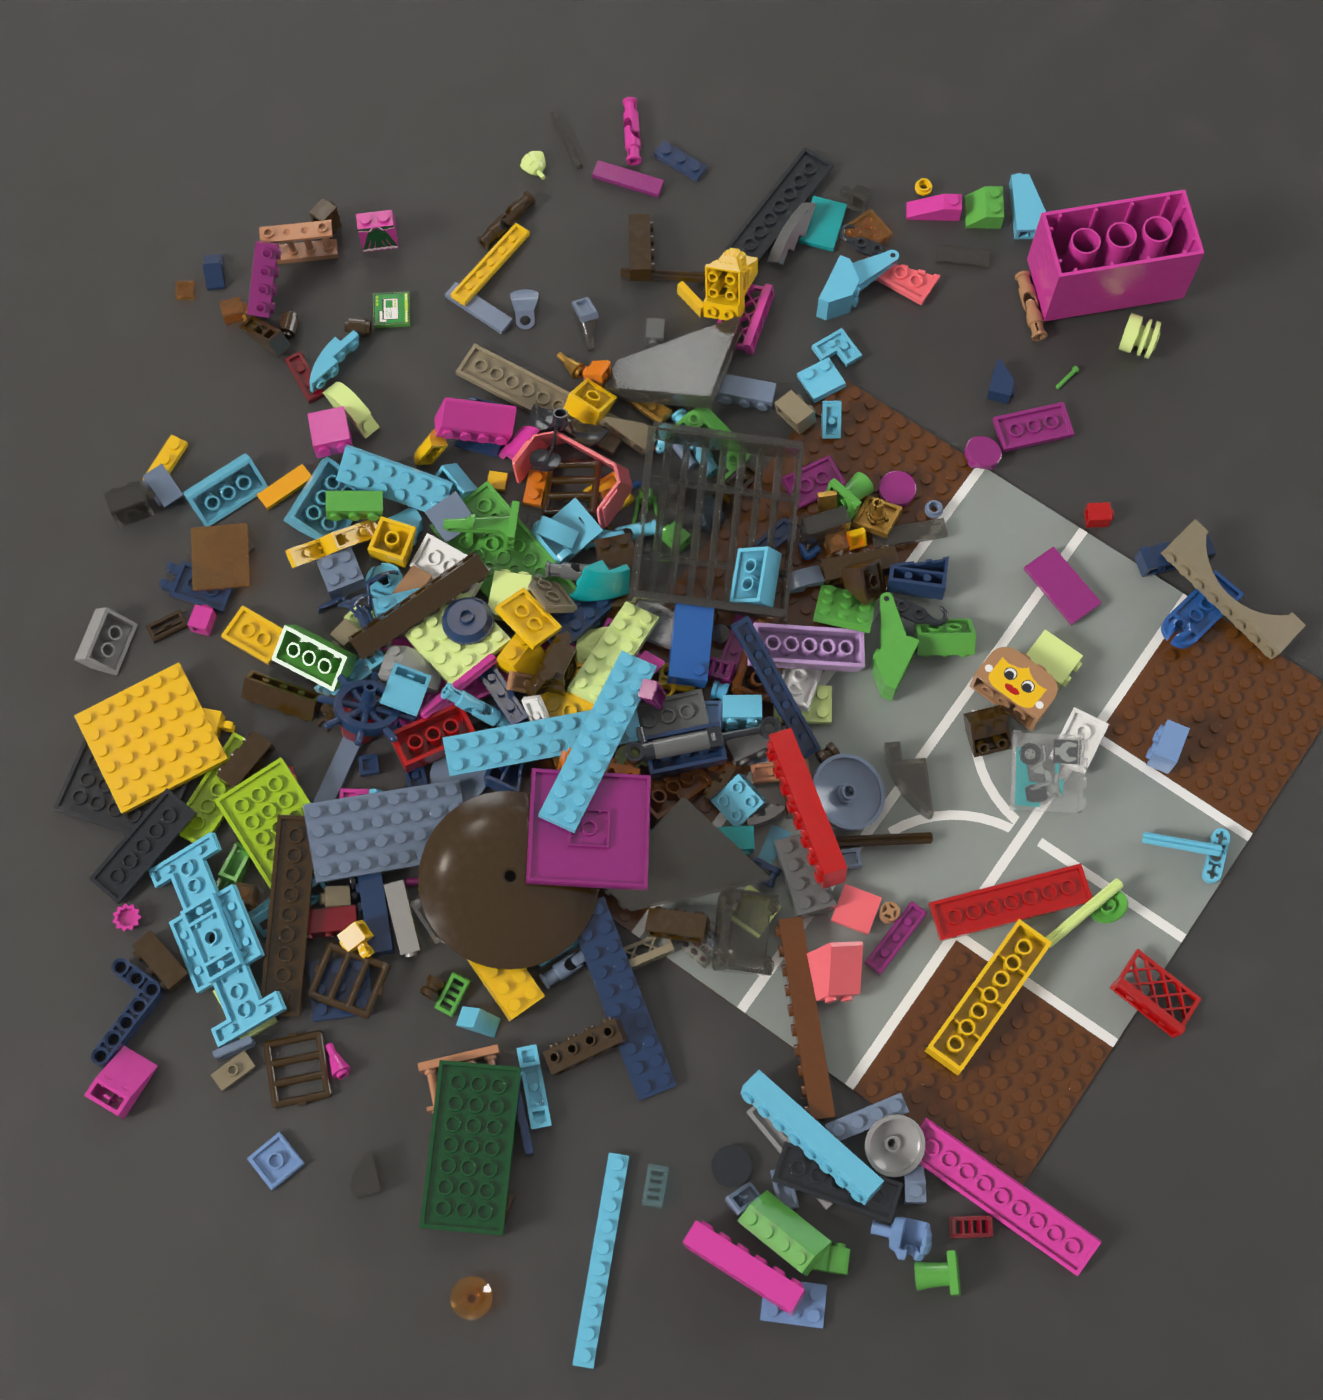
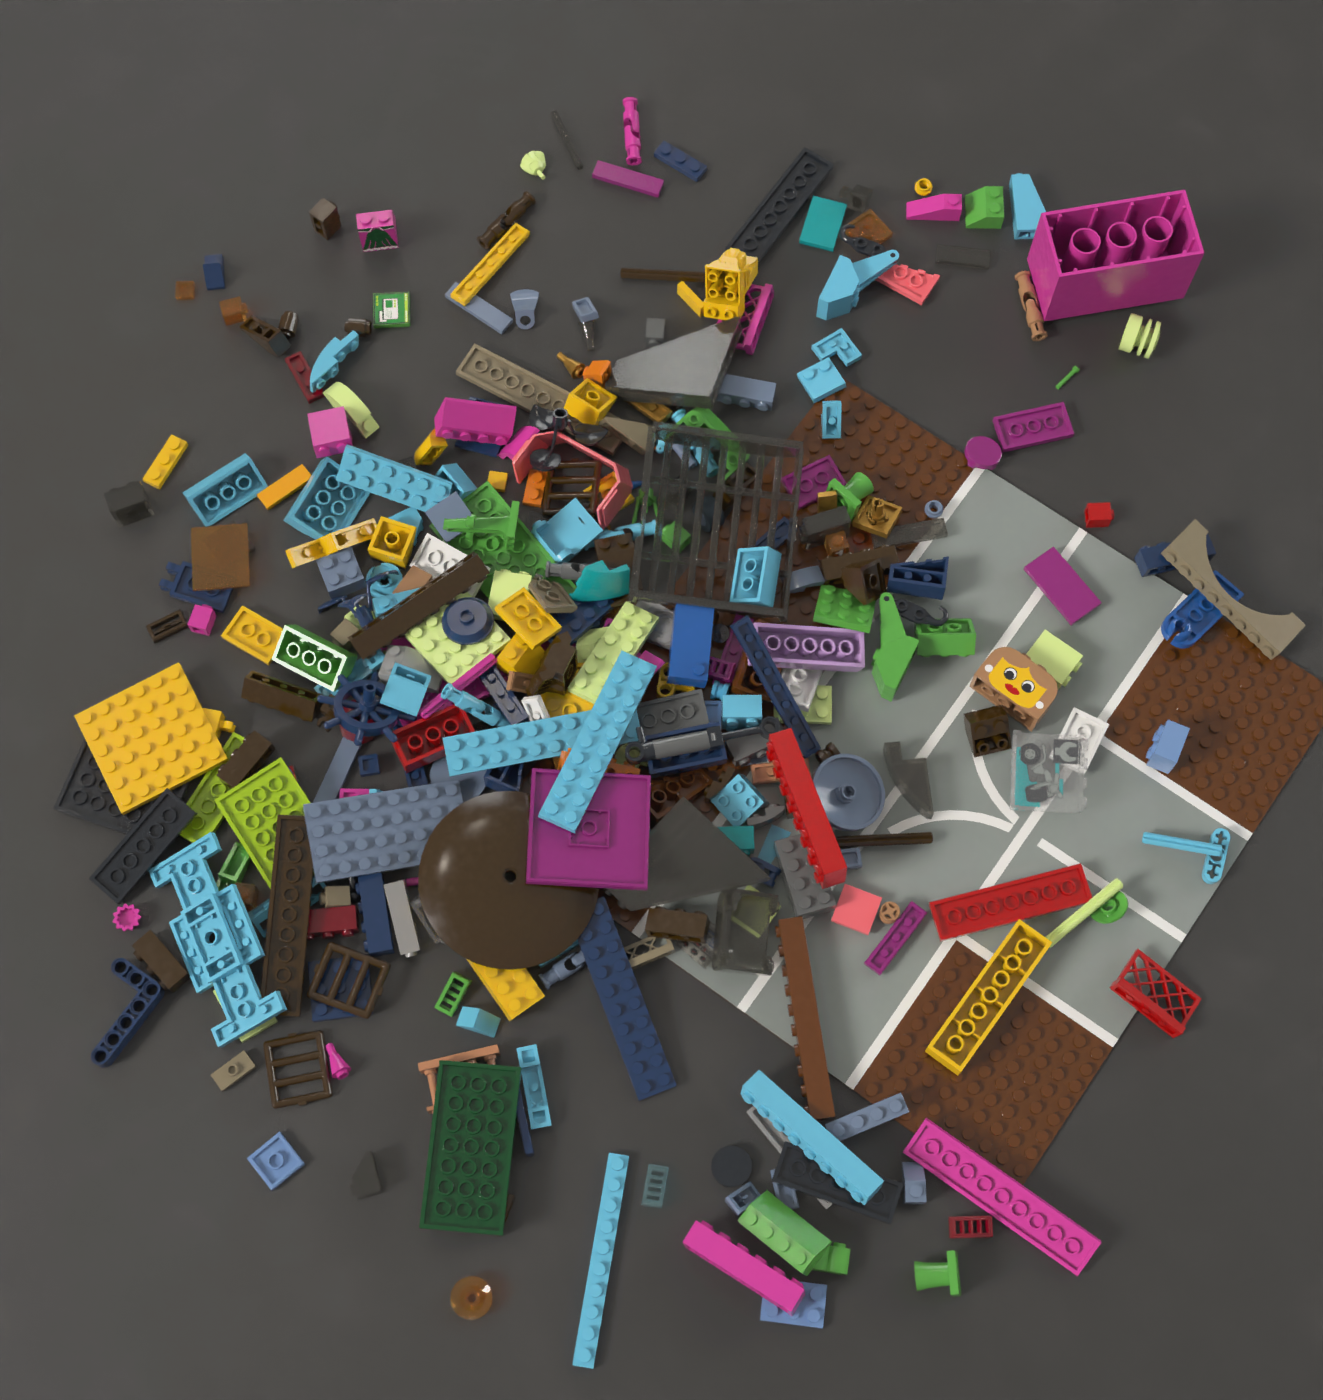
light grey slope [74,607,138,675] -> none
dark pink slope [84,1046,158,1119] -> none
sand blue brick [142,464,183,509] -> none
sand blue tile [212,1035,256,1062] -> none
magenta brick [247,240,282,318] -> none
nougat fence [259,220,339,264] -> none
bright green brick [326,491,383,521] -> none
yellow brick [337,920,374,959] -> none
dark brown wheel [419,974,446,1002] -> none
medium azure slope [534,516,579,549] -> none
dark brown brick [543,1017,629,1076] -> none
dark brown brick [628,214,655,281] -> none
magenta slope [638,679,666,711] -> none
dark grey slope [767,203,816,265] -> none
dark tan brick [774,390,817,435] -> none
blue animal [798,543,821,560] -> none
coral slope [807,941,863,1003] -> none
yellow tile [846,527,867,550] -> none
light grey dish [865,1114,925,1177] -> none
medium blue piece [871,1217,932,1261] -> none
magenta tile [879,471,916,507] -> none
dark blue slope [987,359,1016,404] -> none

